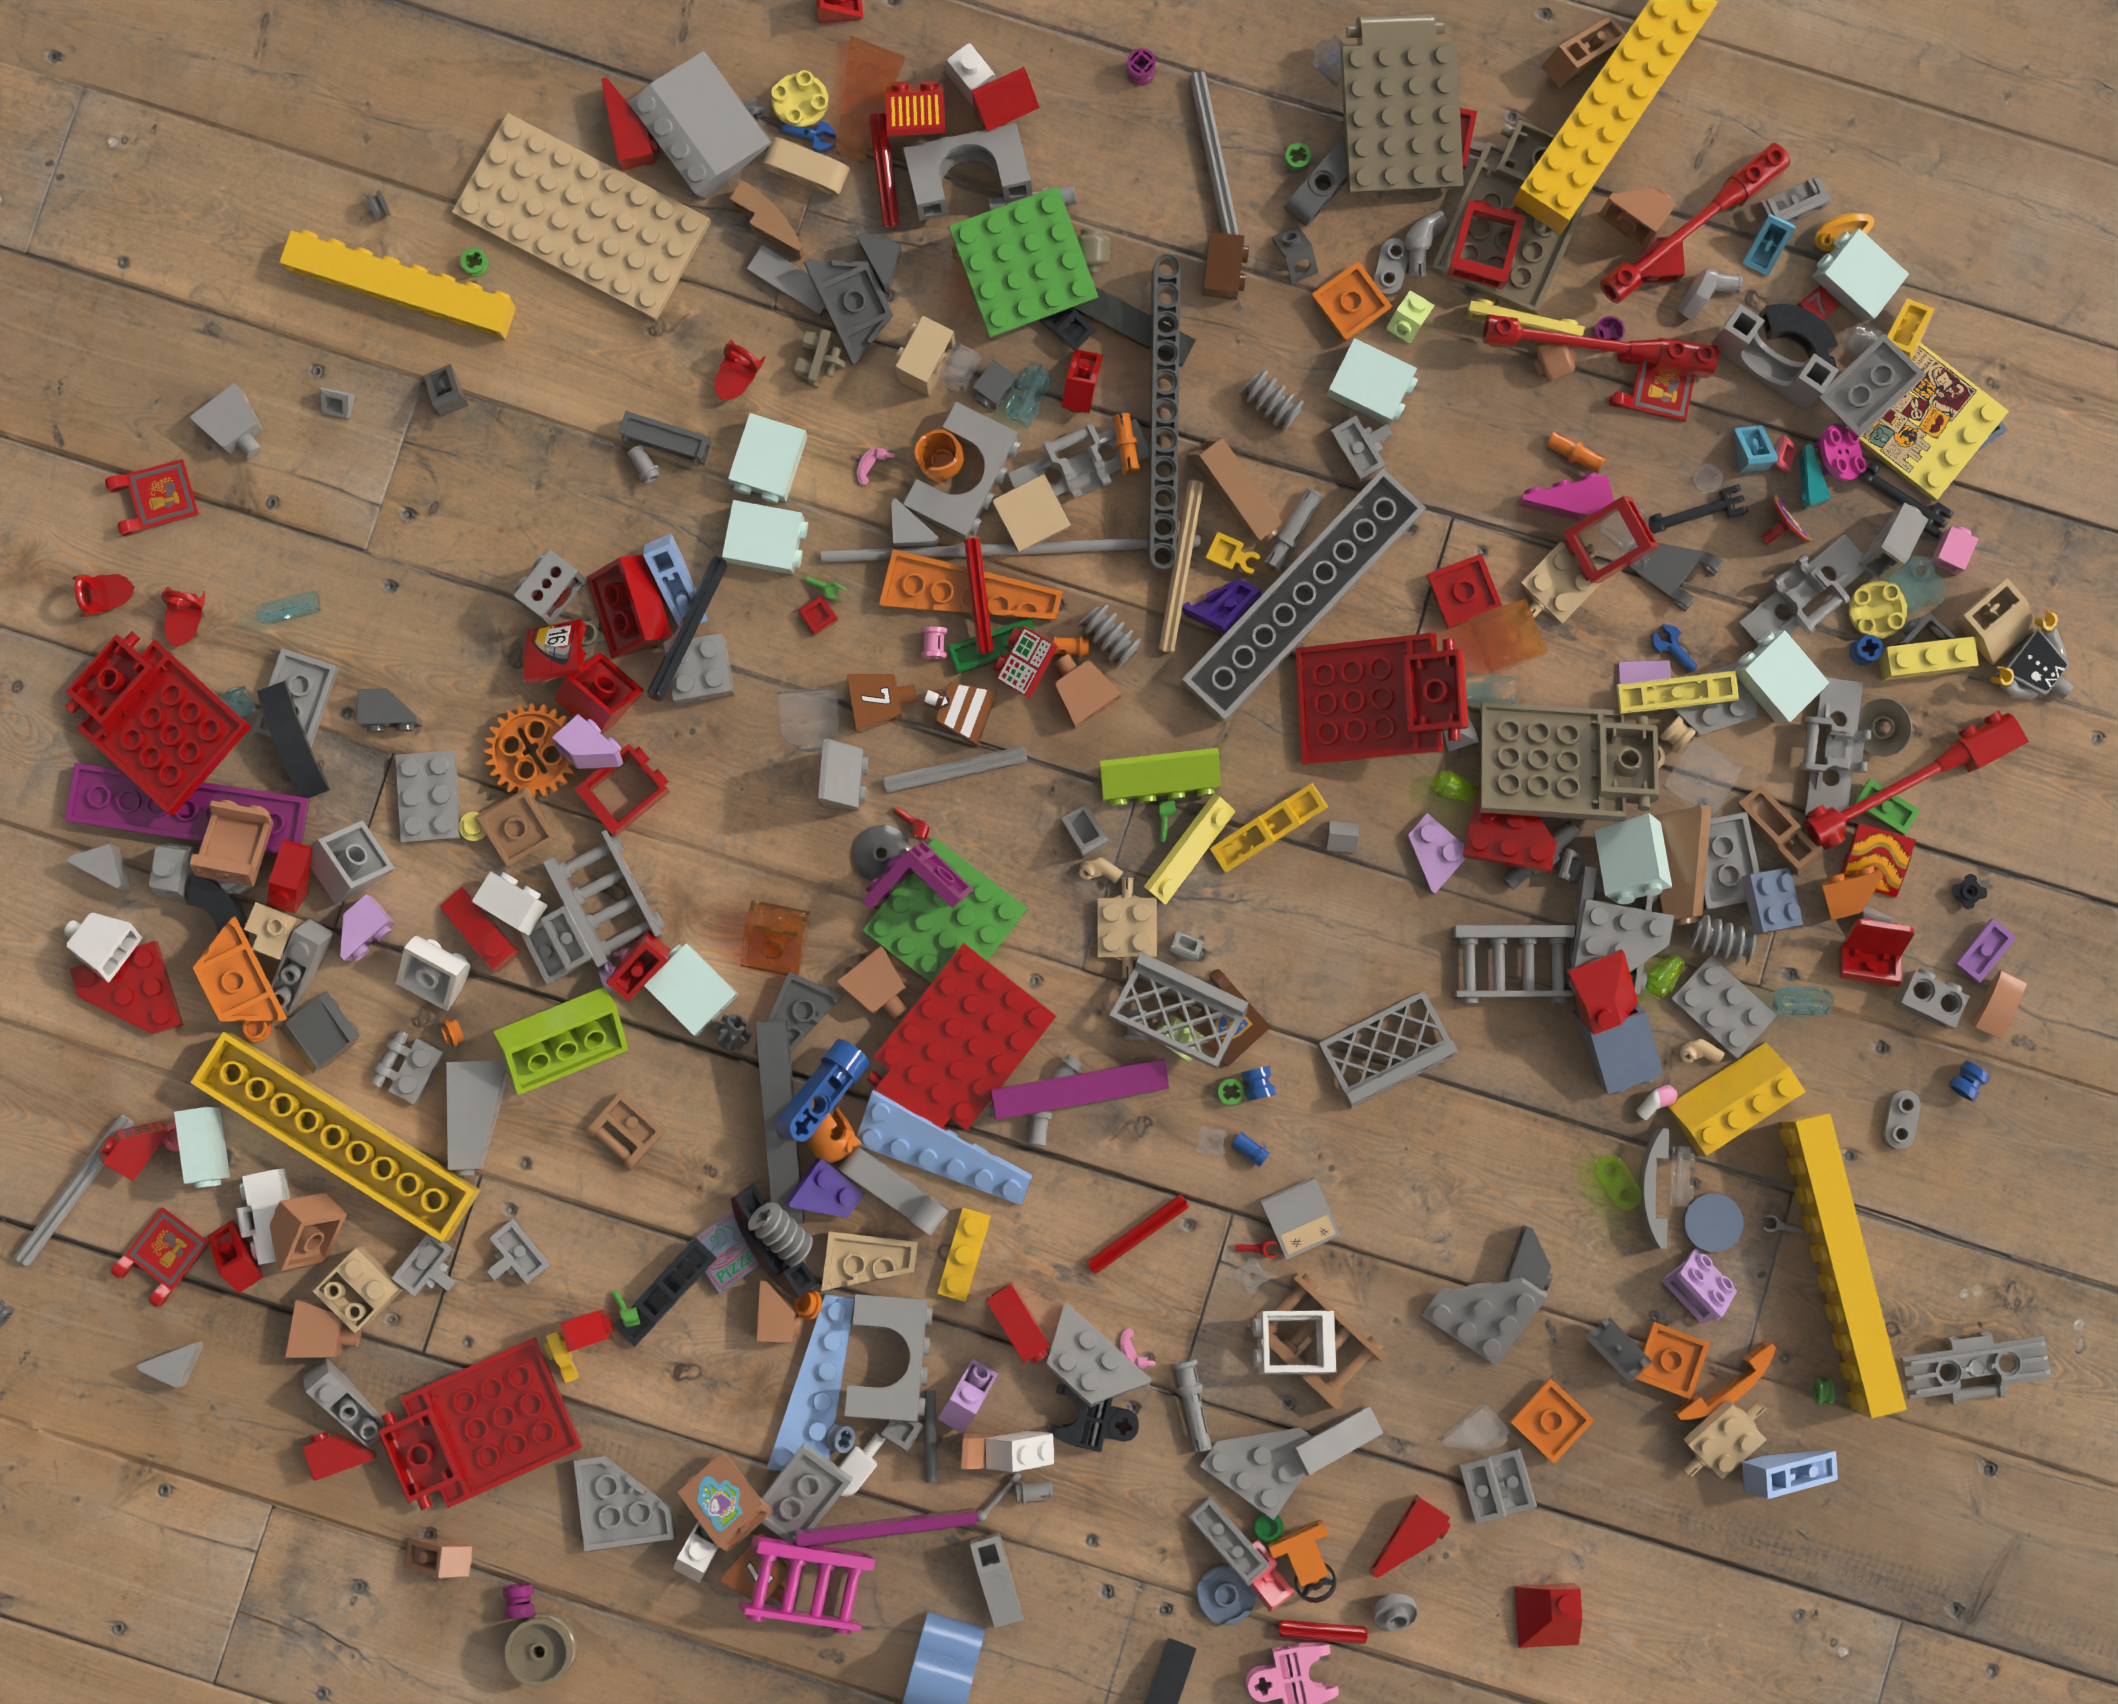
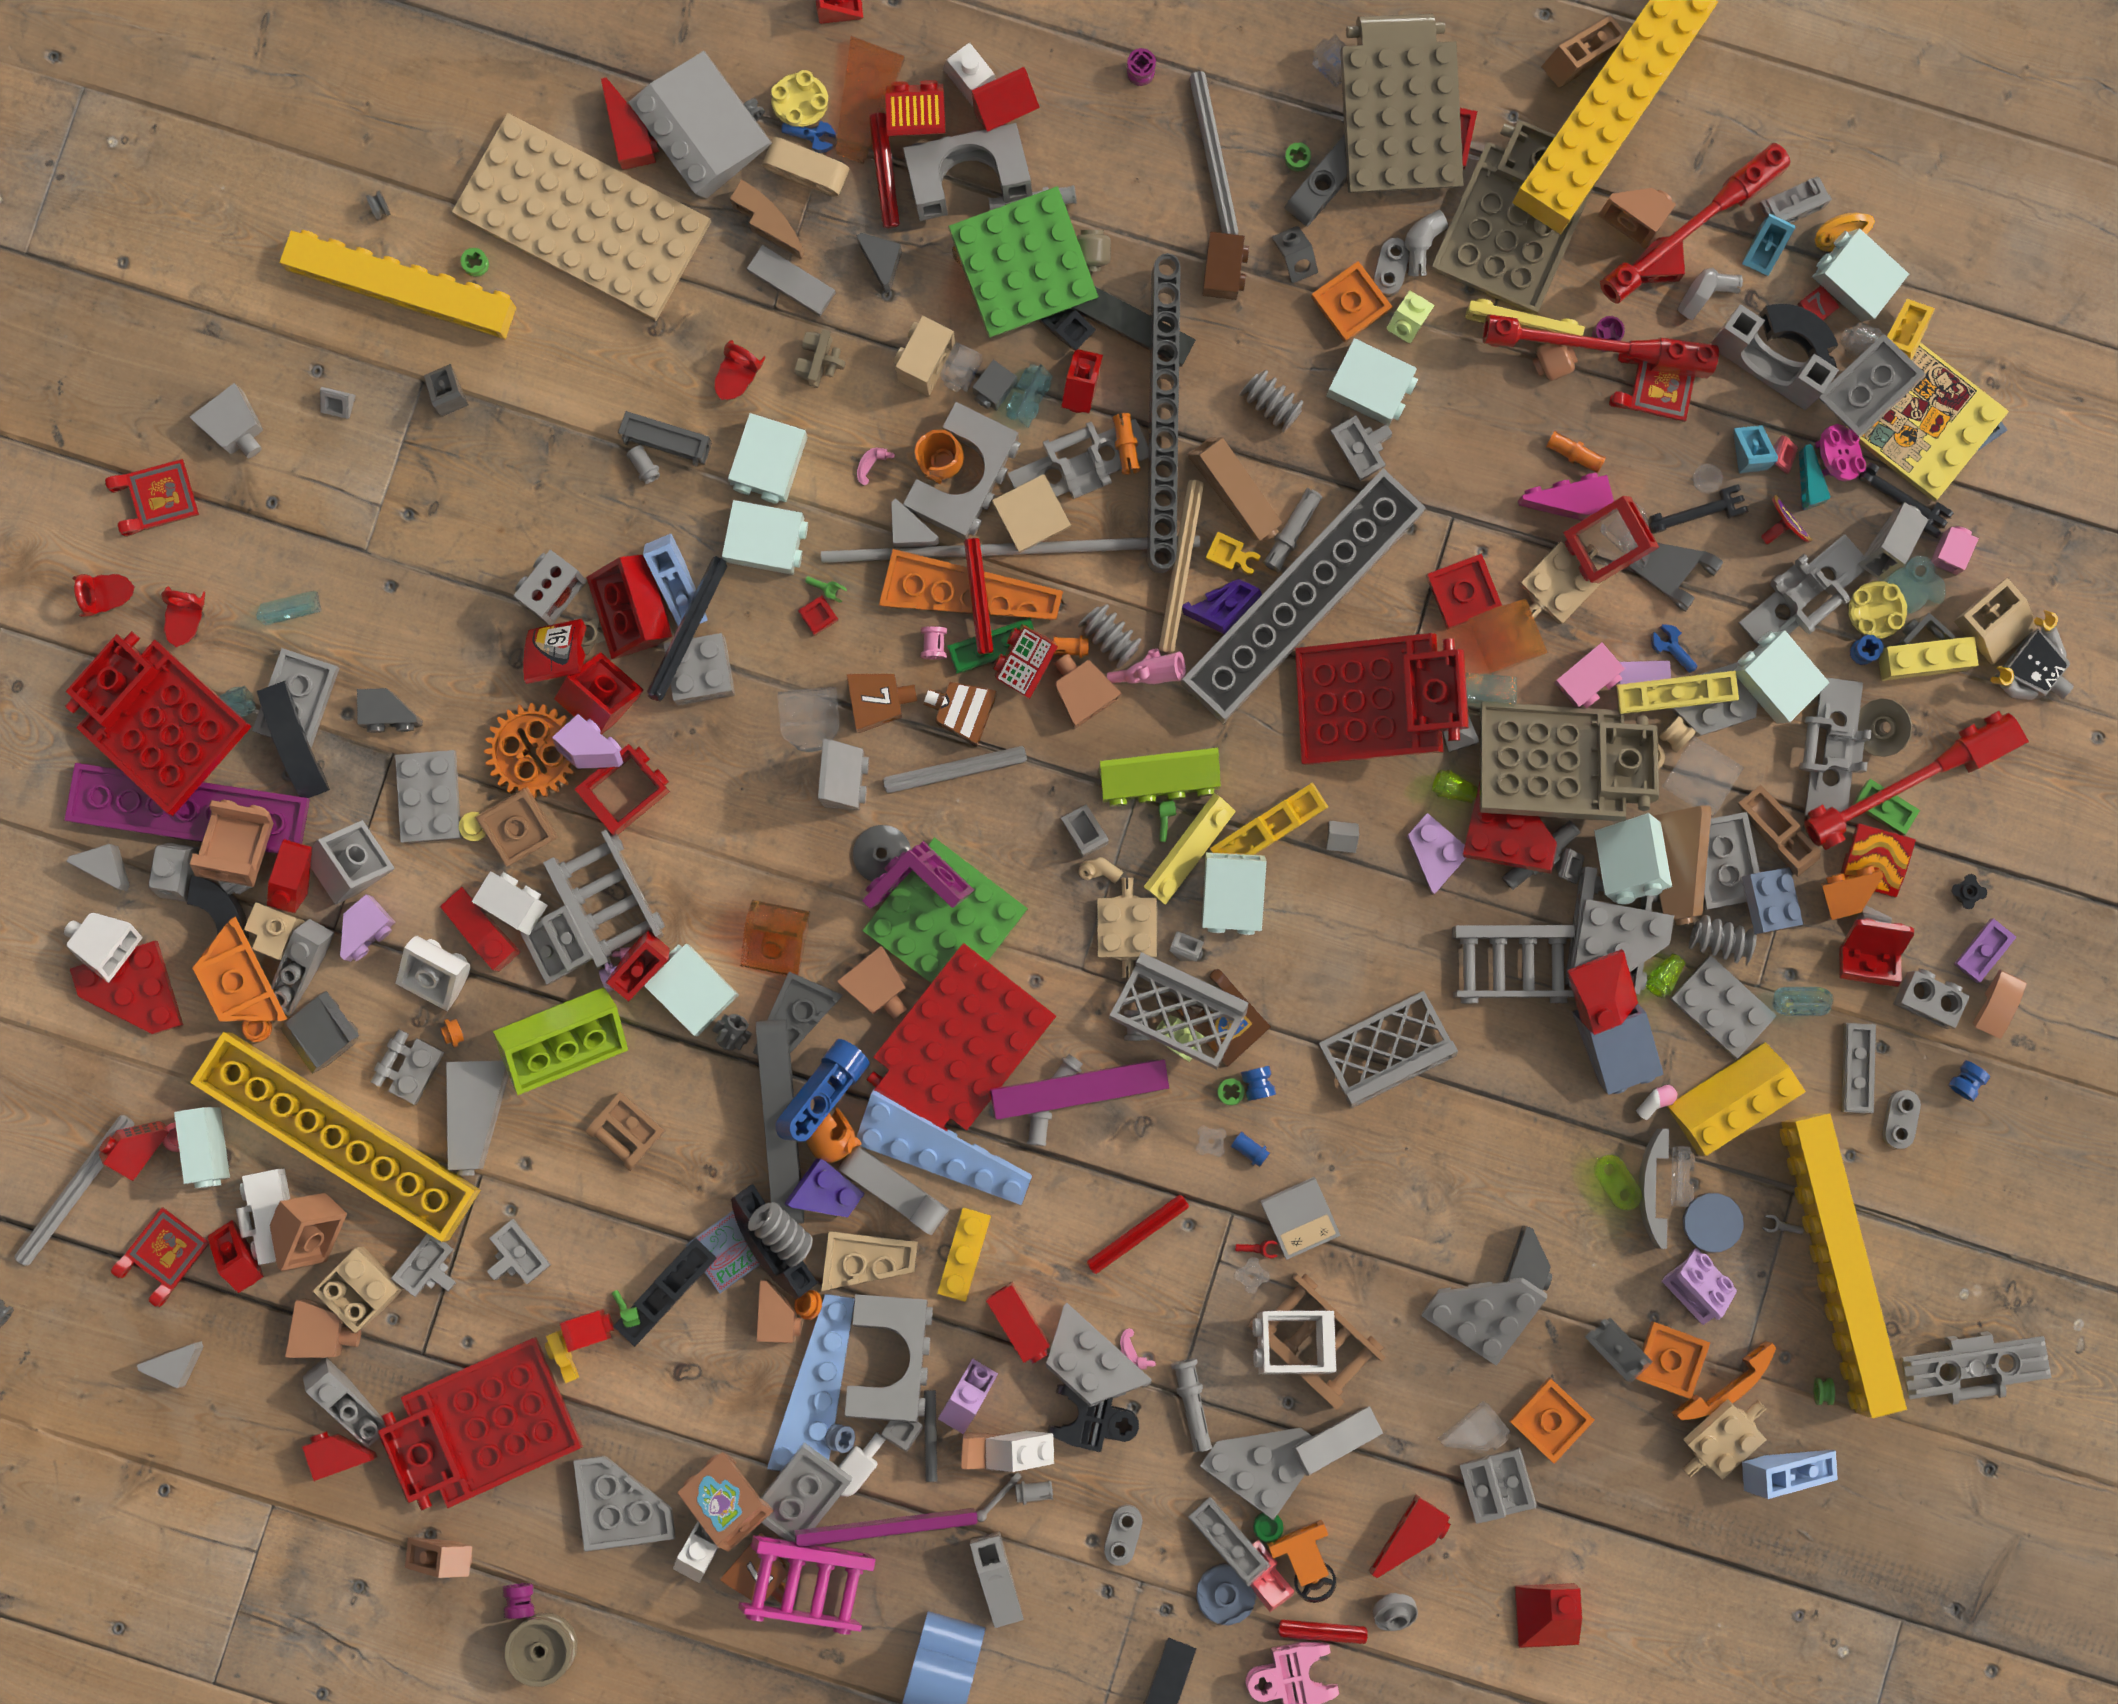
dark grey wing [803,259,893,365] -> none
red hand [893,807,930,840] -> none
red window [1447,200,1525,290] -> none
tan arm [1679,1039,1725,1065] -> none
none -> light grey plate [1104,1504,1142,1566]
none -> bright pink piece [1107,648,1186,684]
none -> light aqua brick [1202,852,1267,935]
none -> bright pink brick [1554,643,1625,709]
none -> light grey tile [1841,1023,1876,1113]

